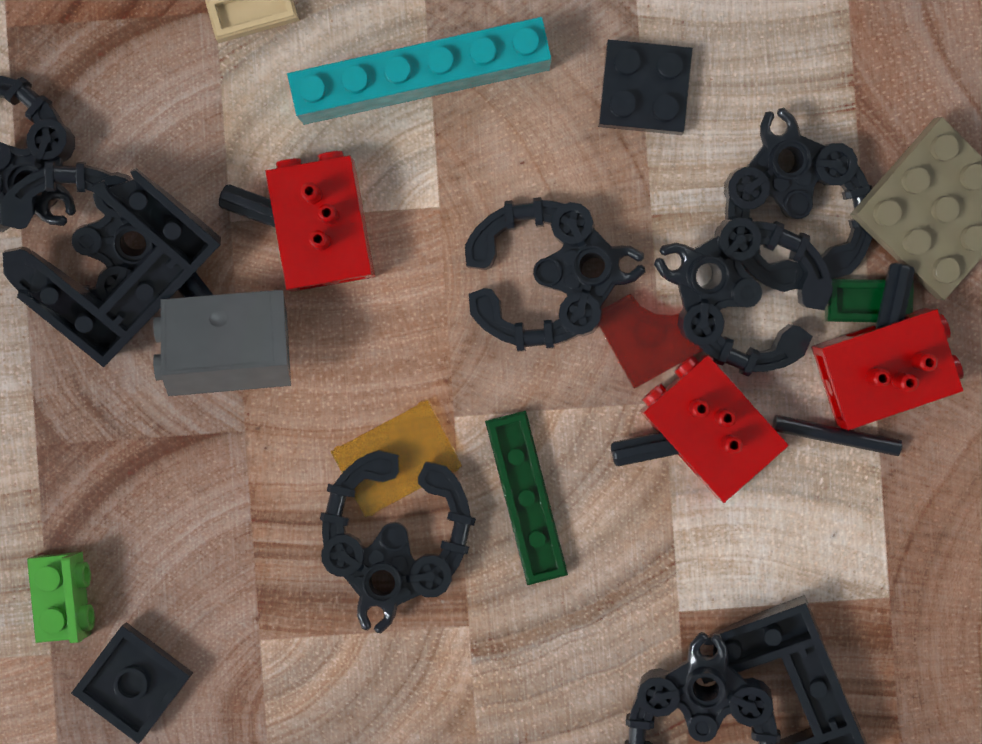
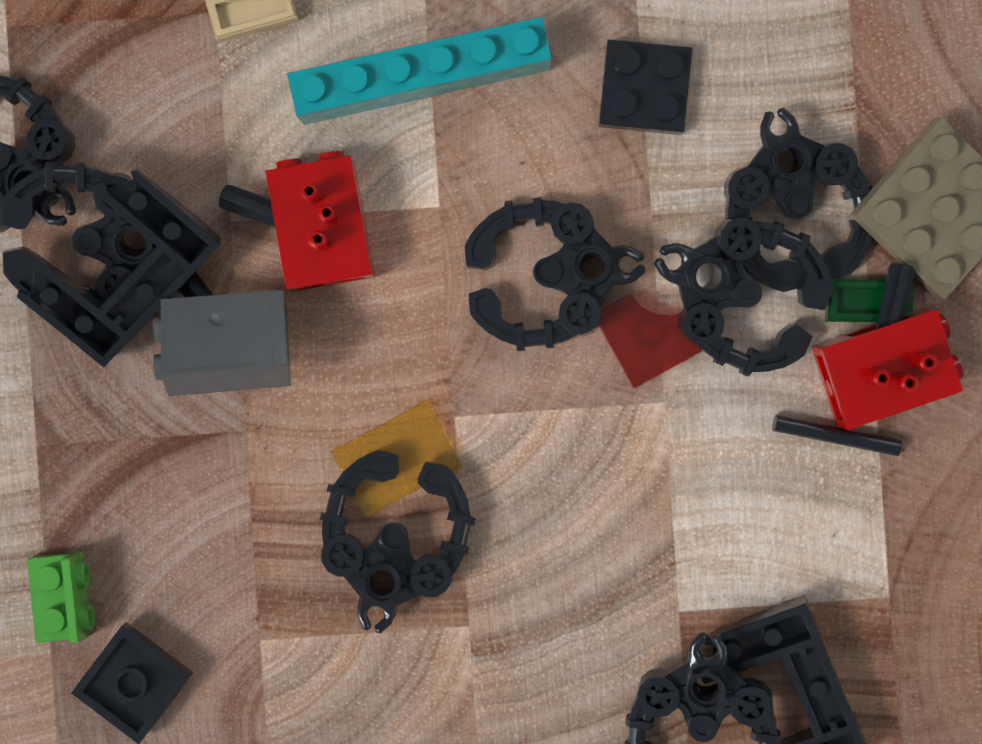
dark green tile [485,410,568,585] -> none
red piece [611,355,789,503] -> none

